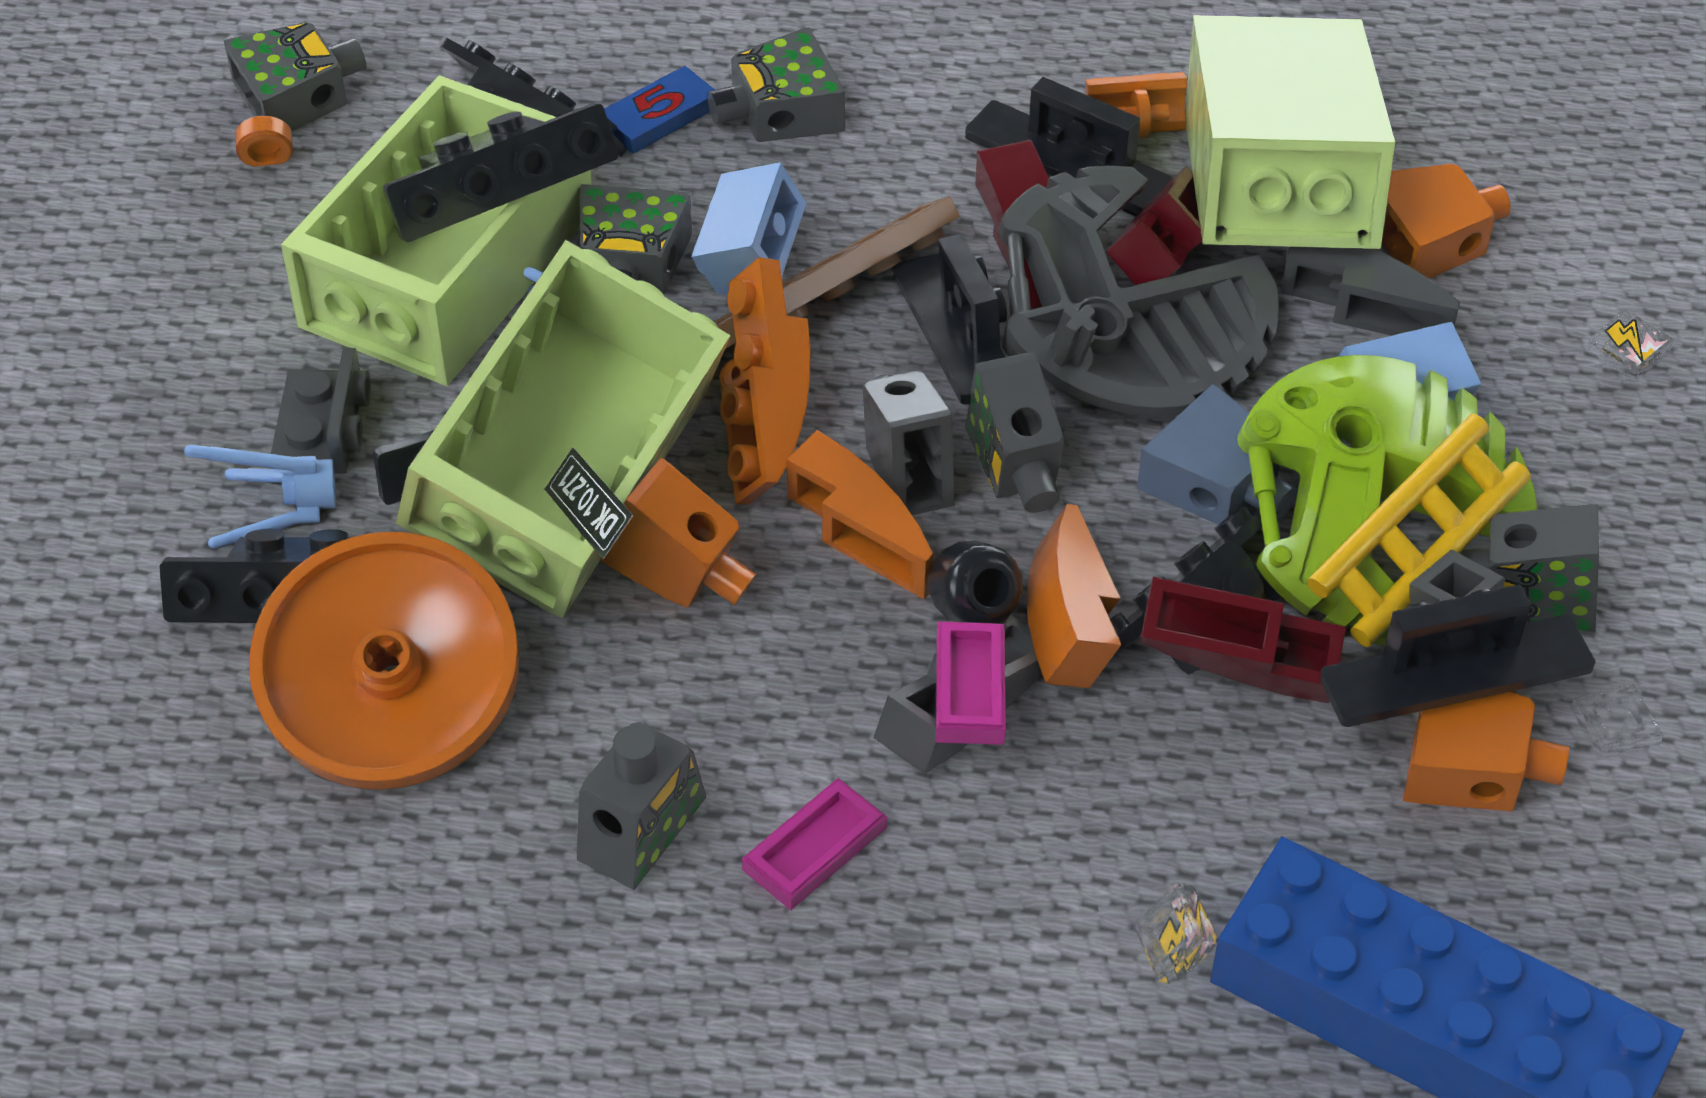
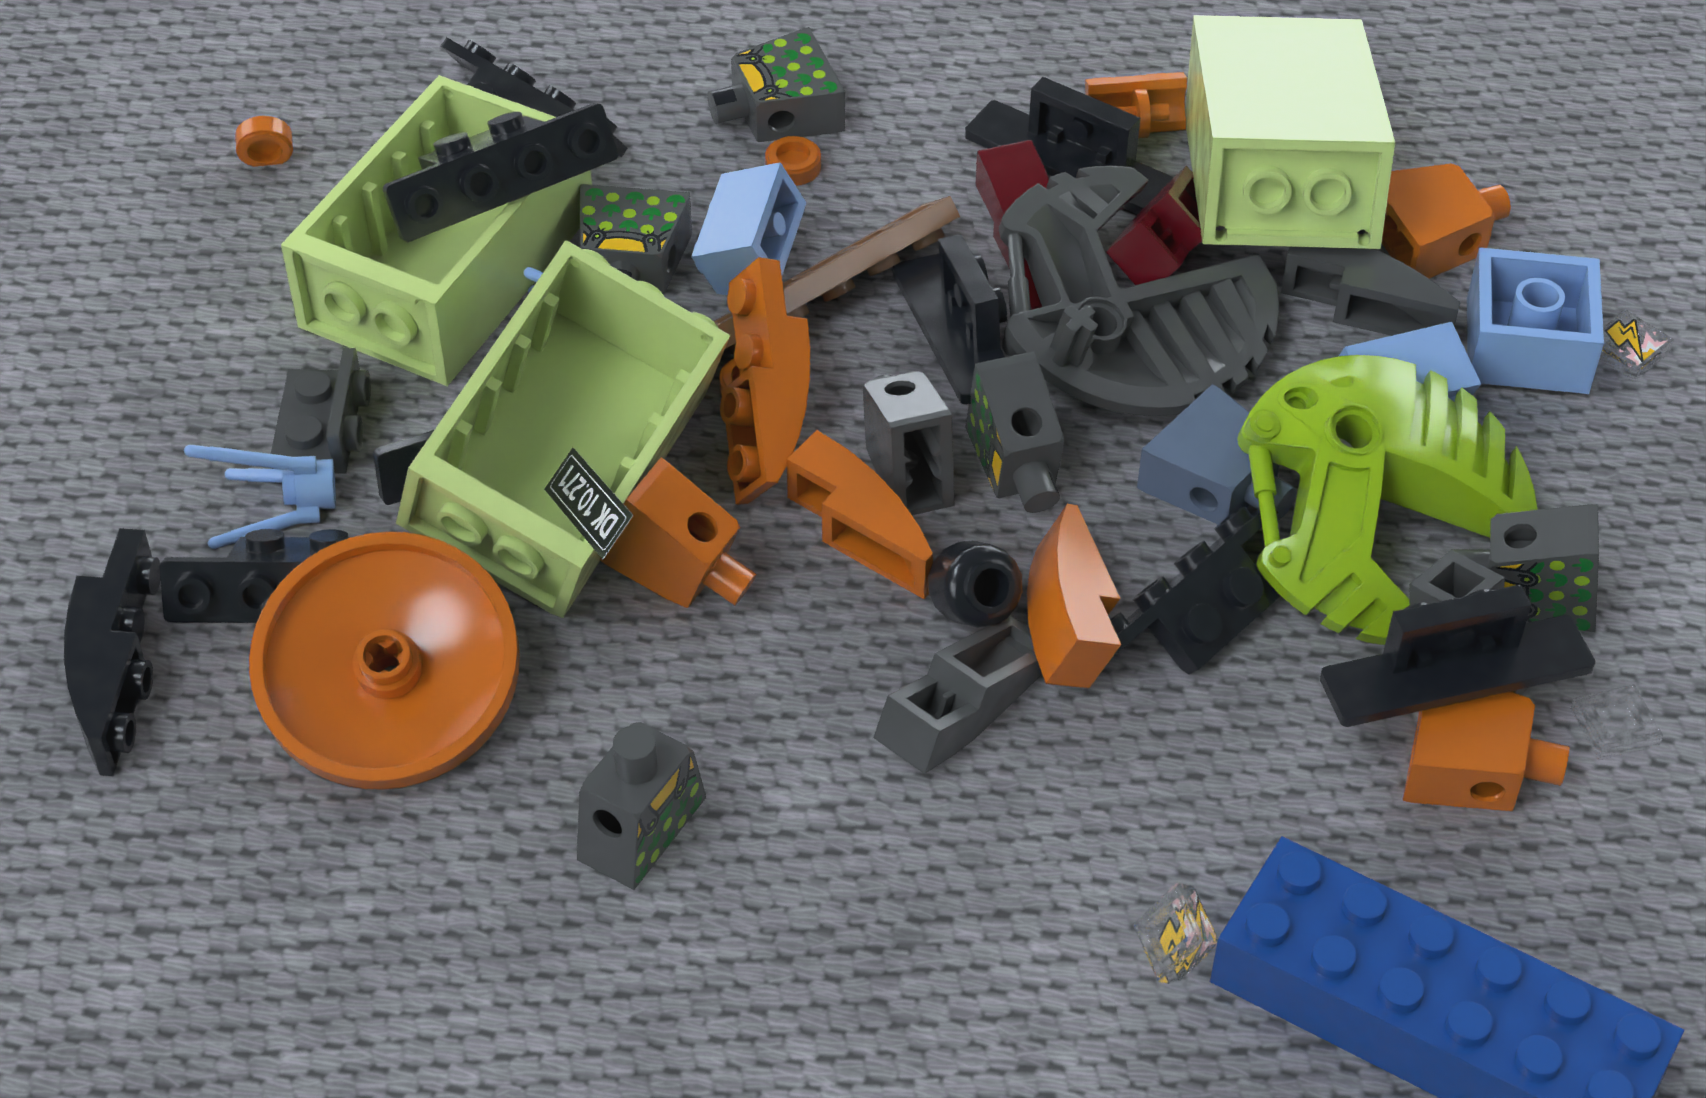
dark grey torso [224,22,366,131] -> none
blue tile [604,65,715,154] -> none
dark pink tile [741,778,887,910] -> none
dark pink tile [935,622,1006,745] -> none
dark red slope [1140,577,1346,703] -> none
yellow bar [1307,414,1531,647] -> none
none -> black slope [64,528,160,776]
none -> orange tile [765,136,821,186]
none -> light blue brick [1467,247,1604,394]

